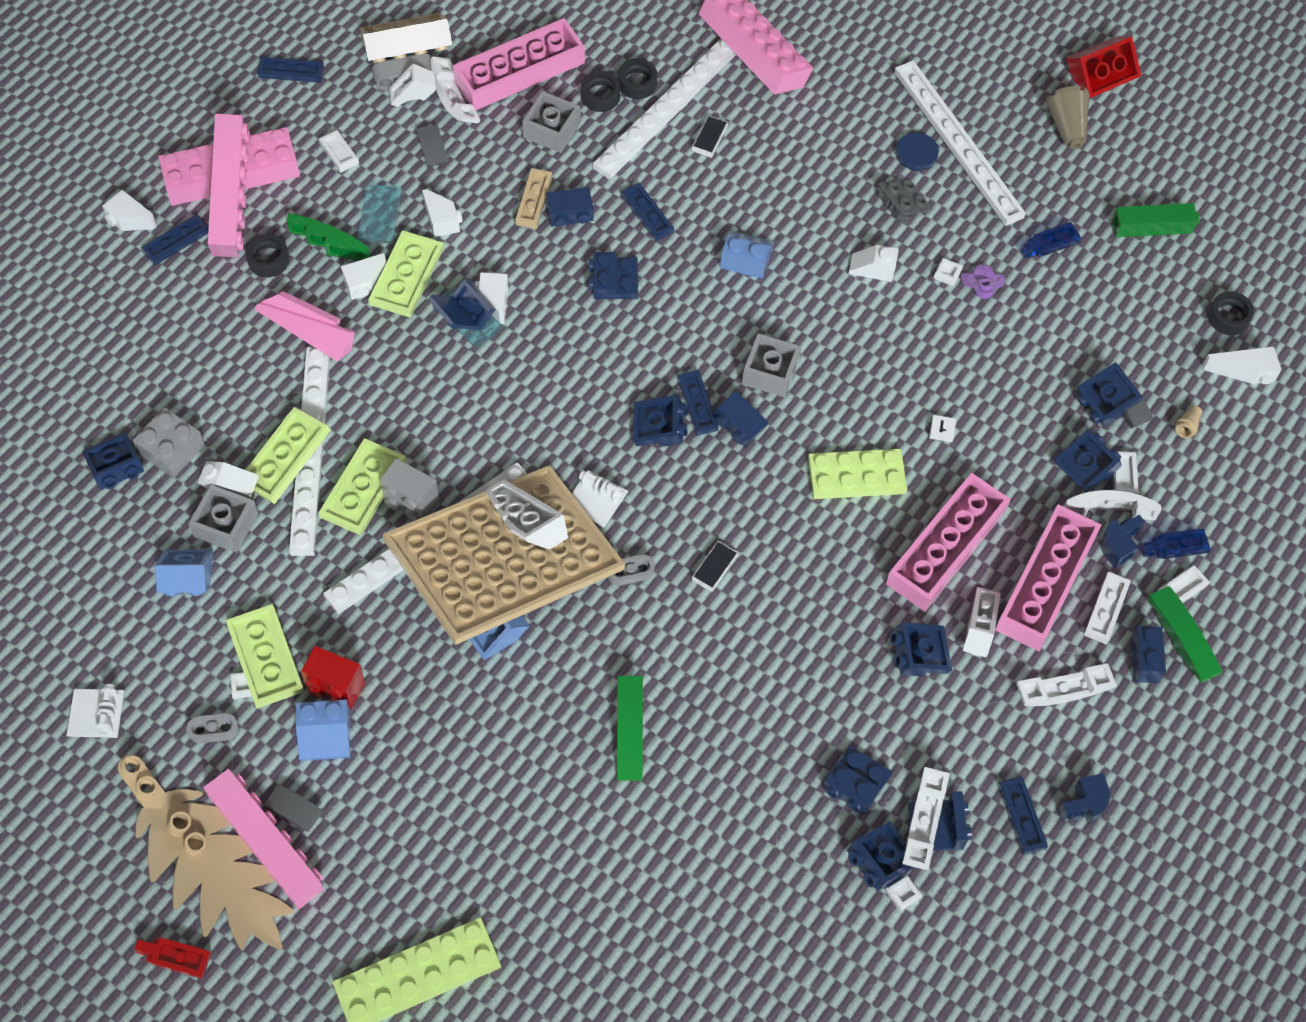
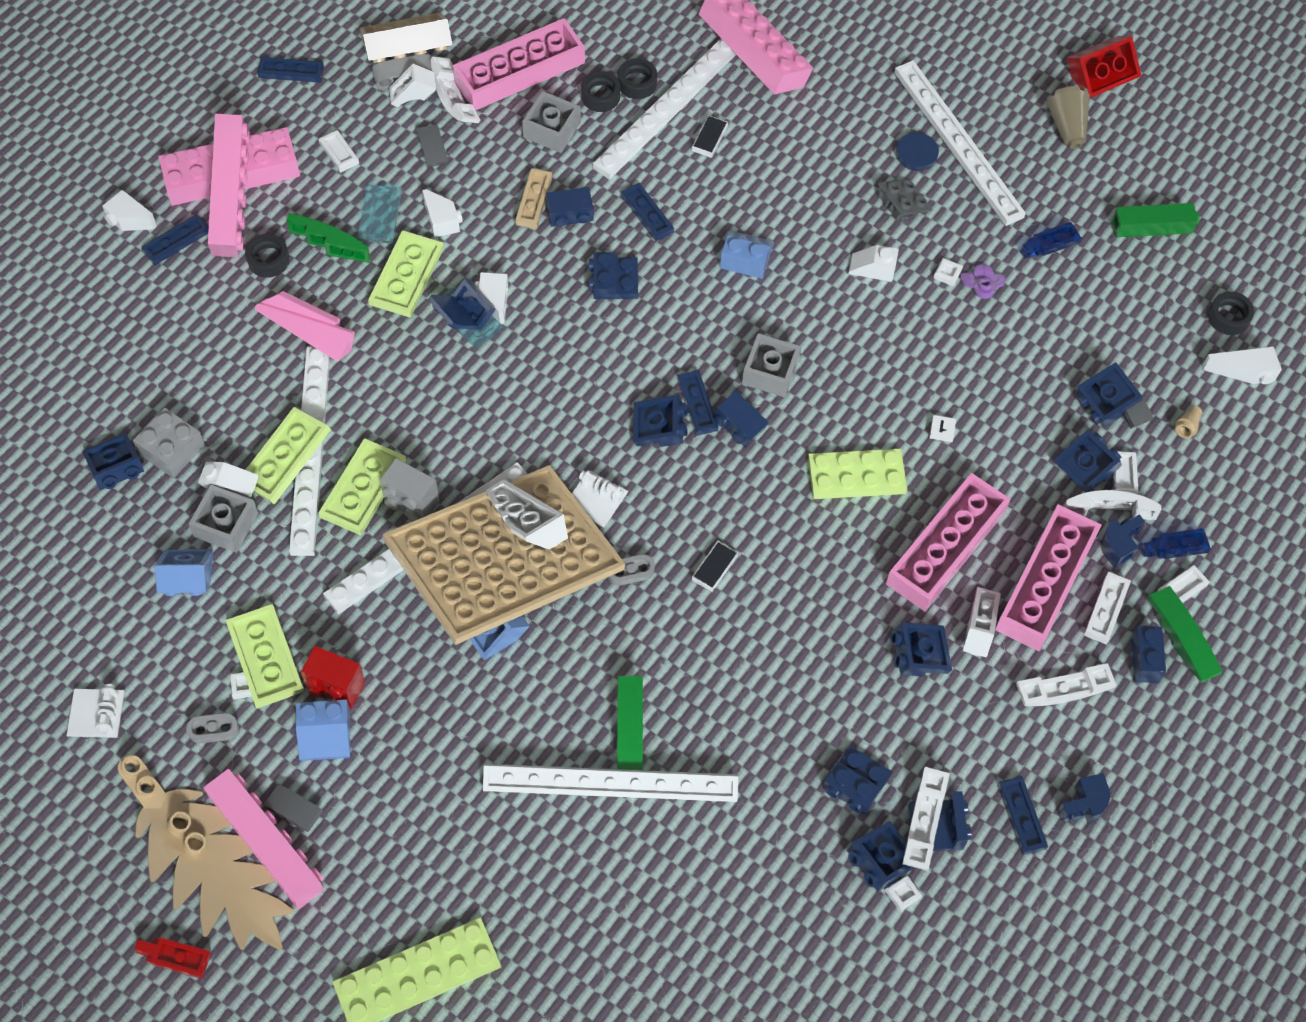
white slope [341,253,386,300] -> none
none -> white plate [483,764,738,802]

